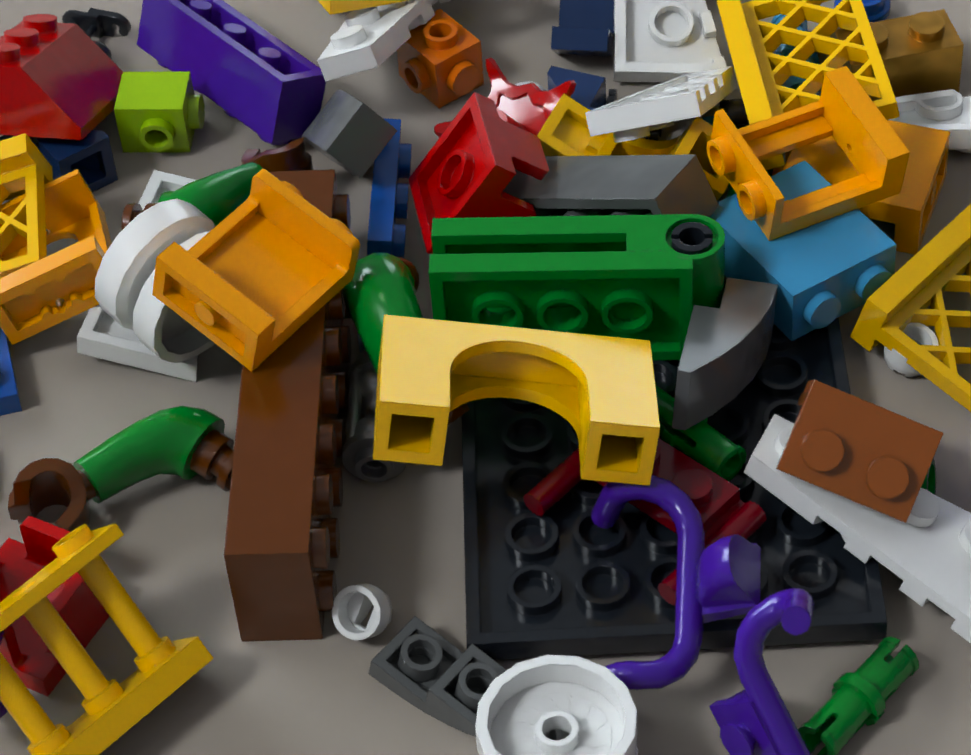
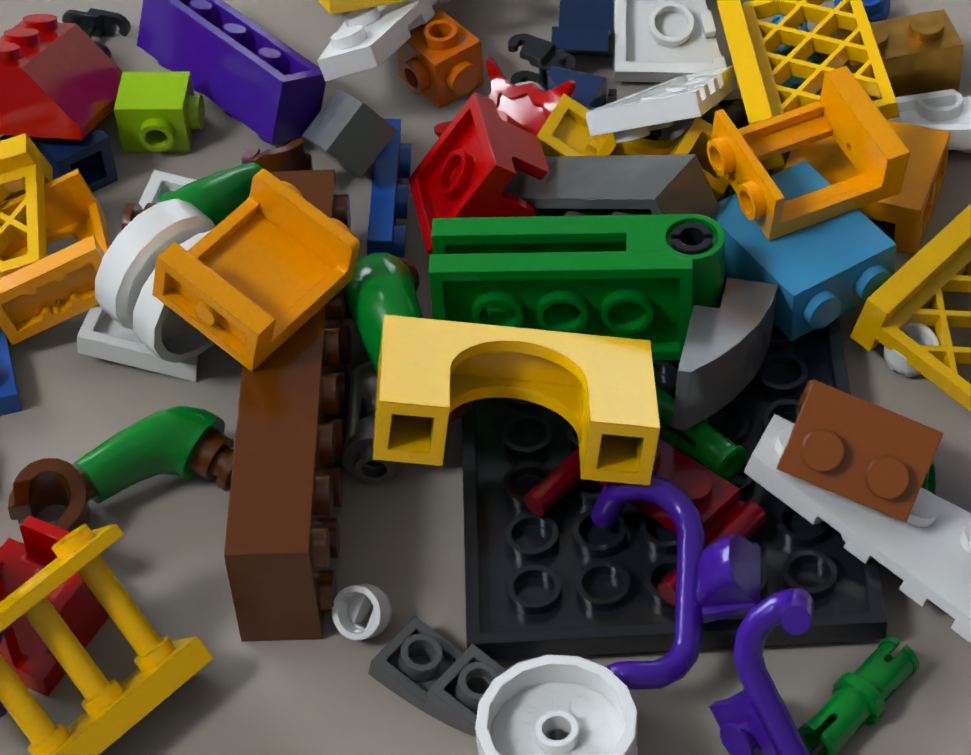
none -> black piece [508,33,577,91]

